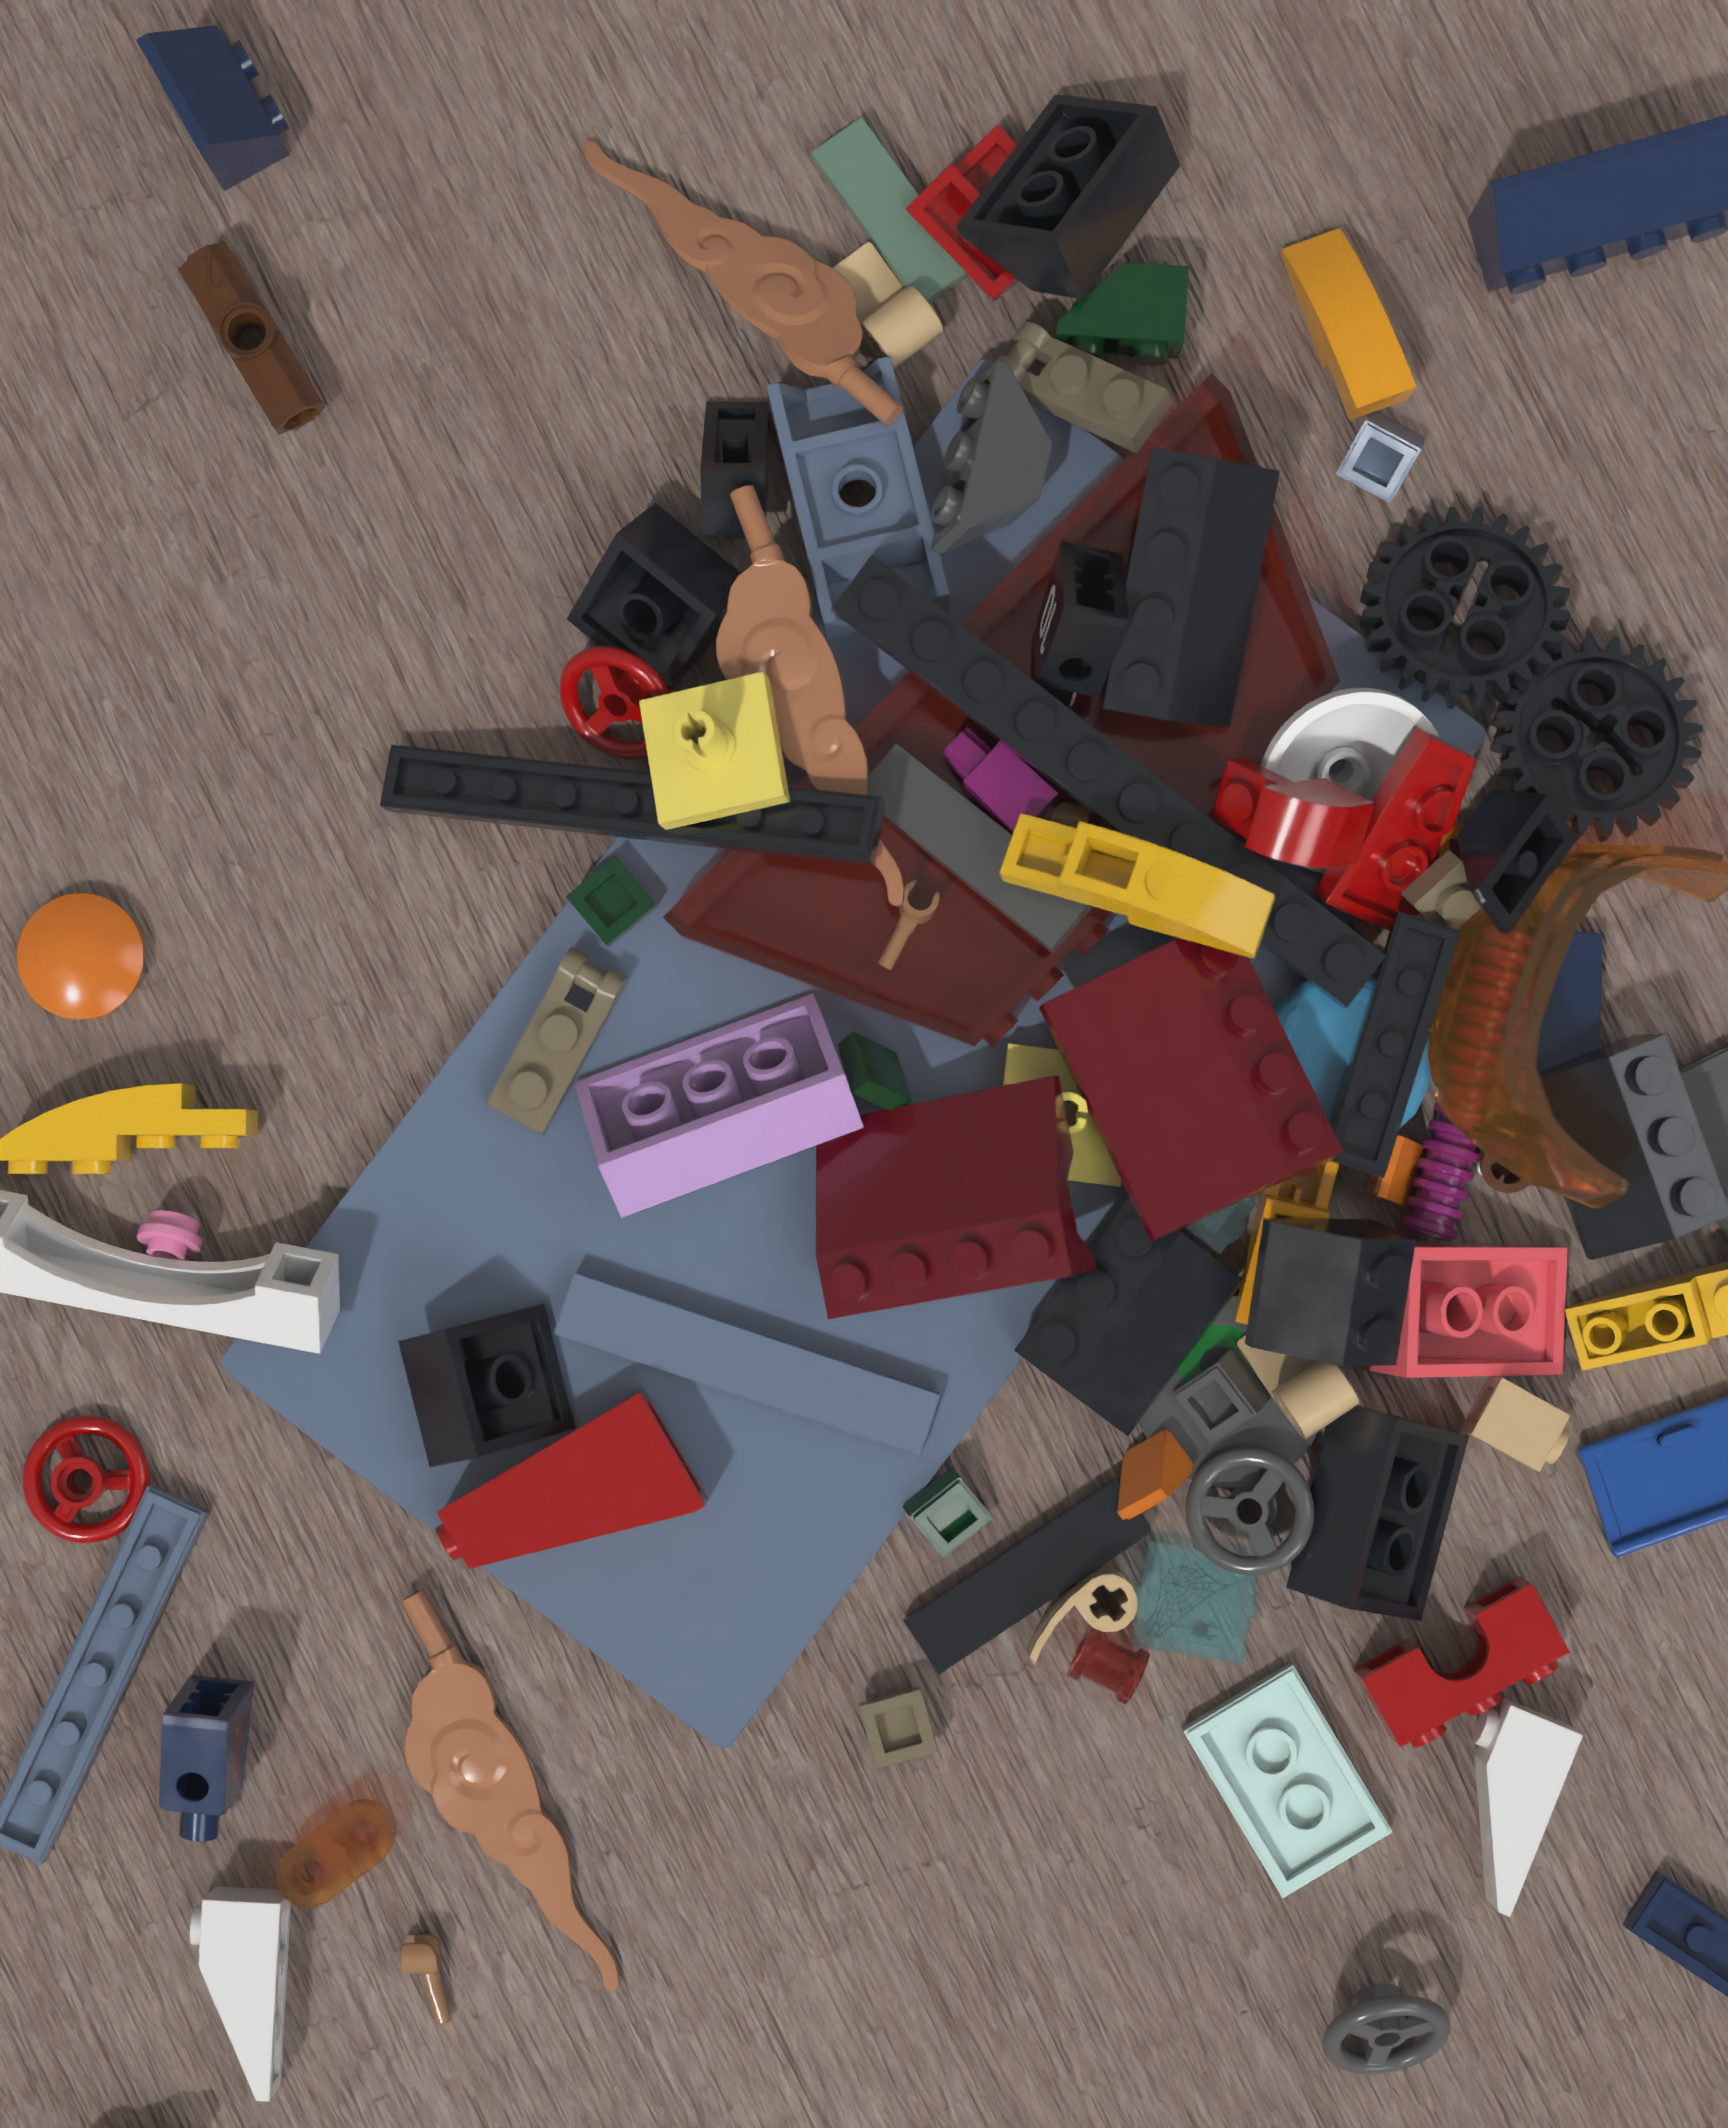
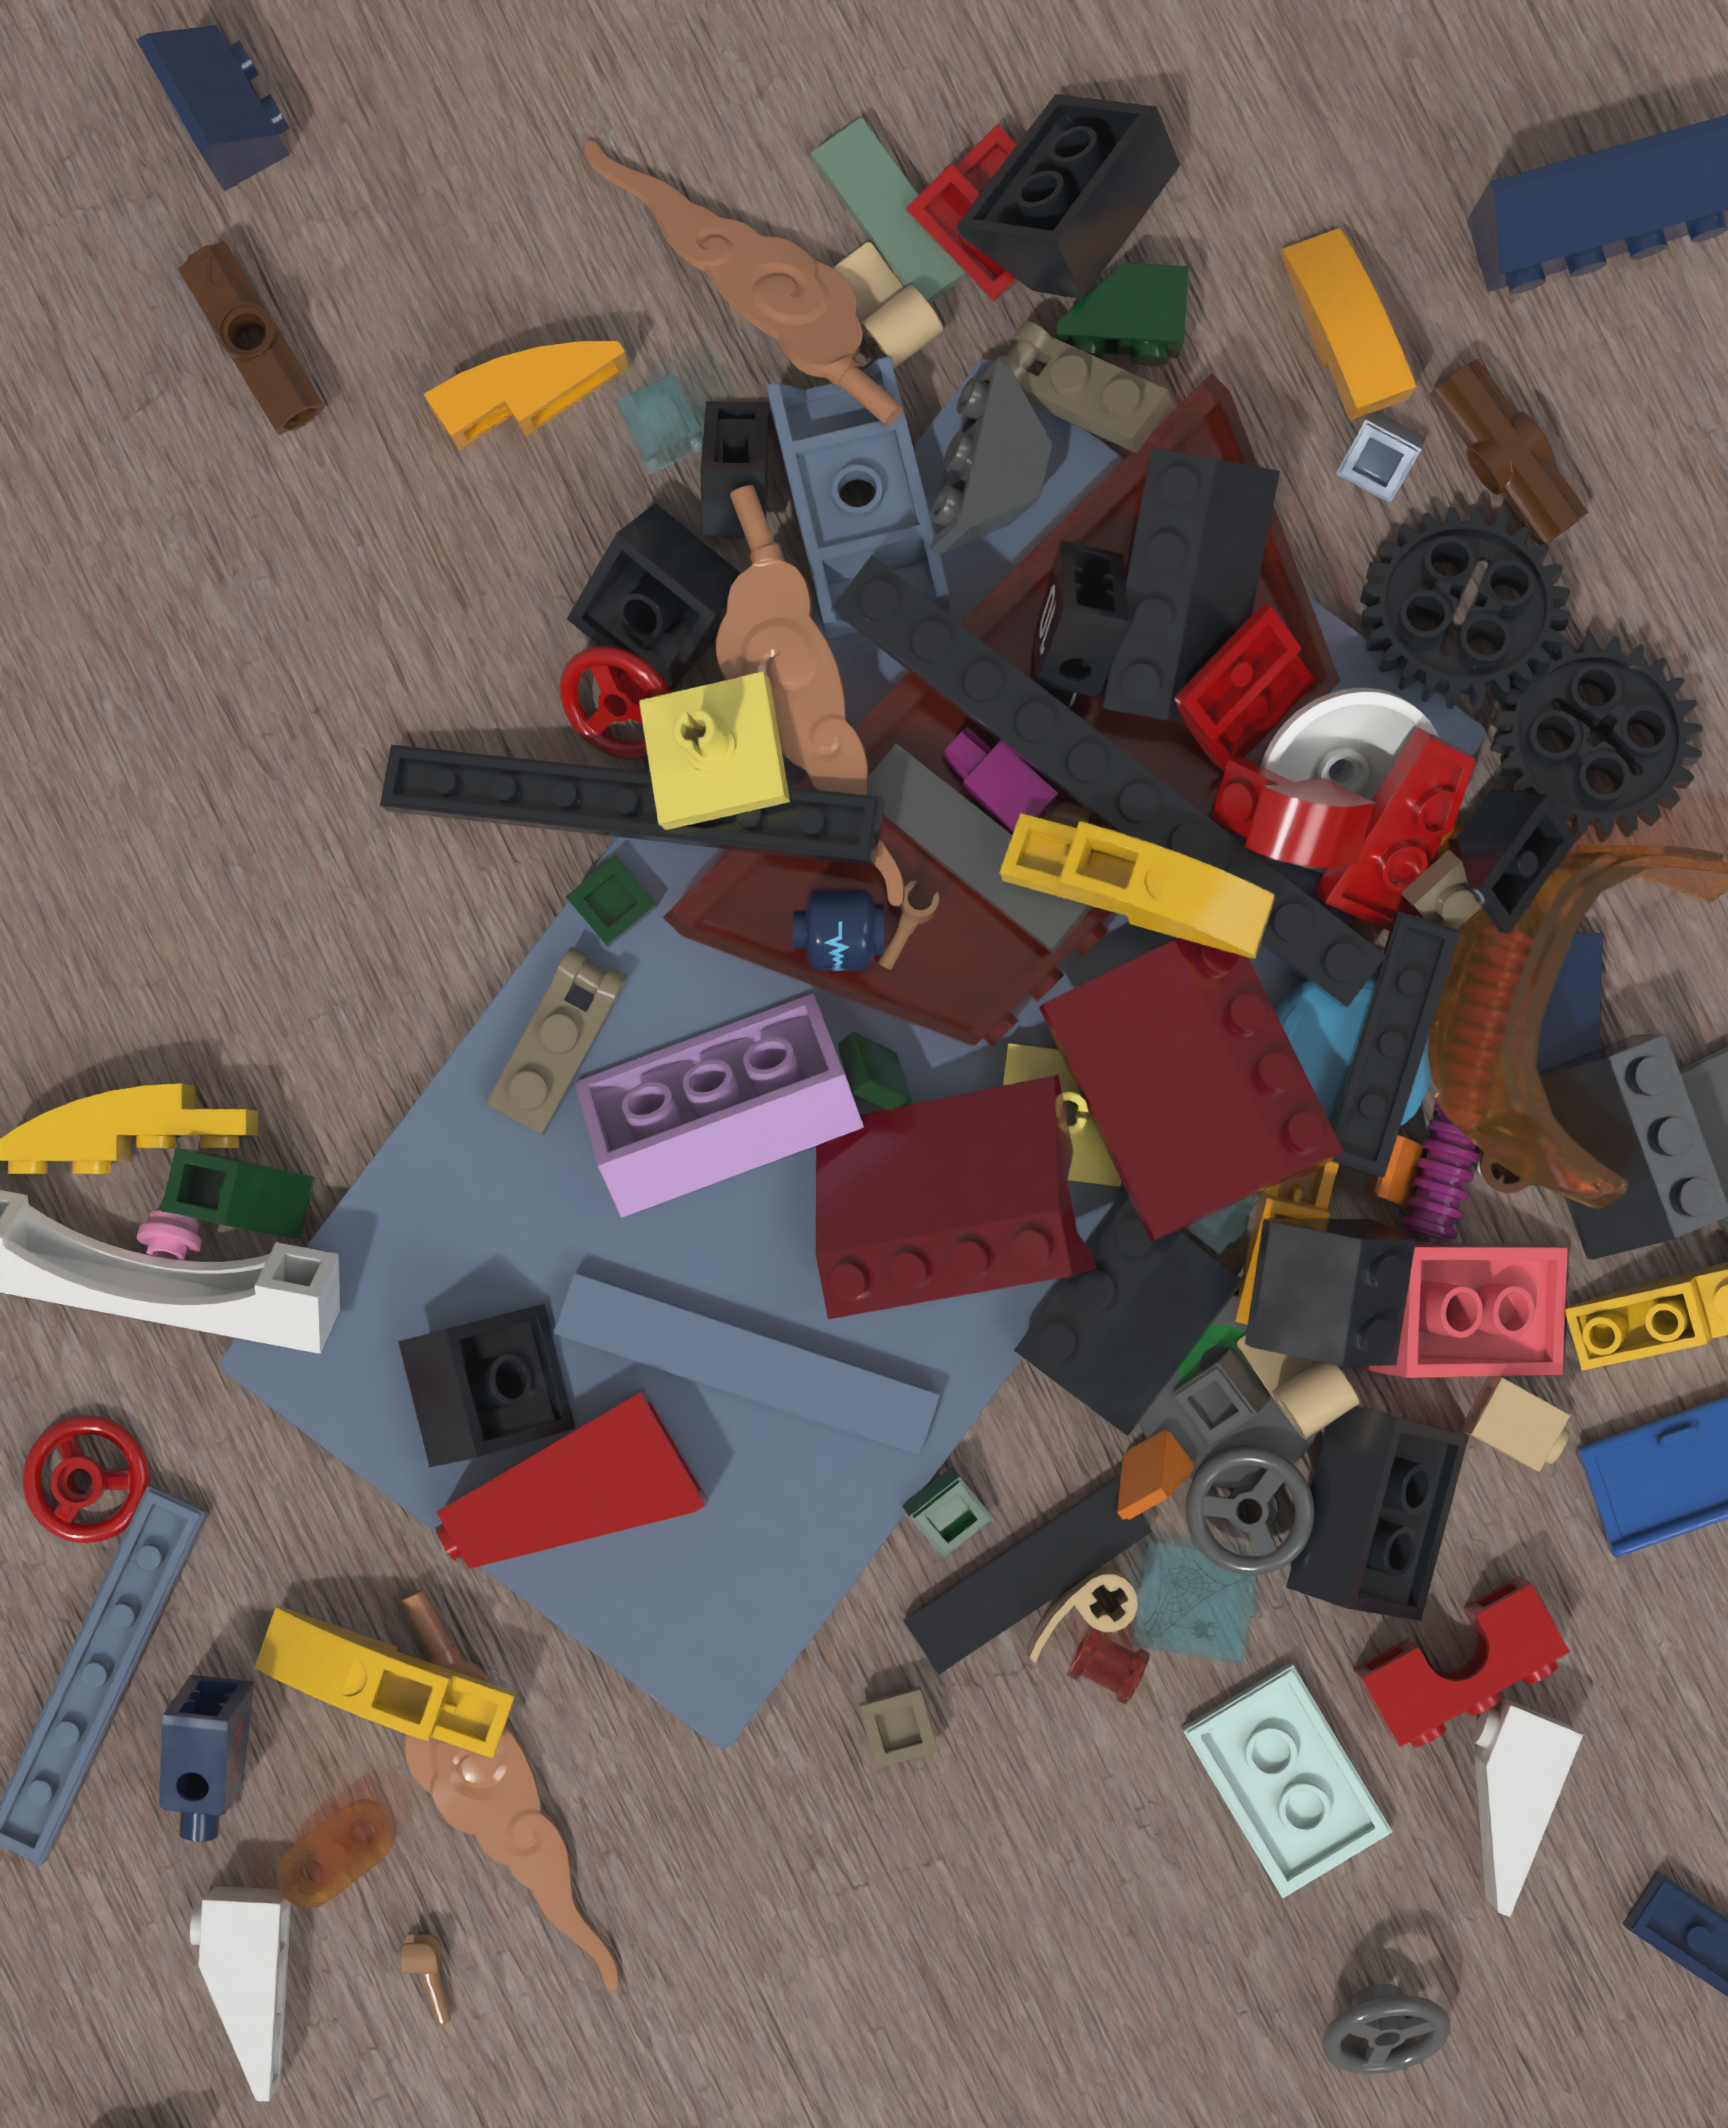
orange dish [17,893,145,1020] -> none
none -> dark green slope [161,1148,315,1239]
none -> yellow slope [254,1605,517,1758]
none -> light orange slope [423,341,630,451]
none -> clear light blue brick [616,373,703,475]
none -> dark blue head [793,888,884,971]
none -> red slope [1174,603,1316,771]
none -> reddish brown piece [1430,359,1589,545]

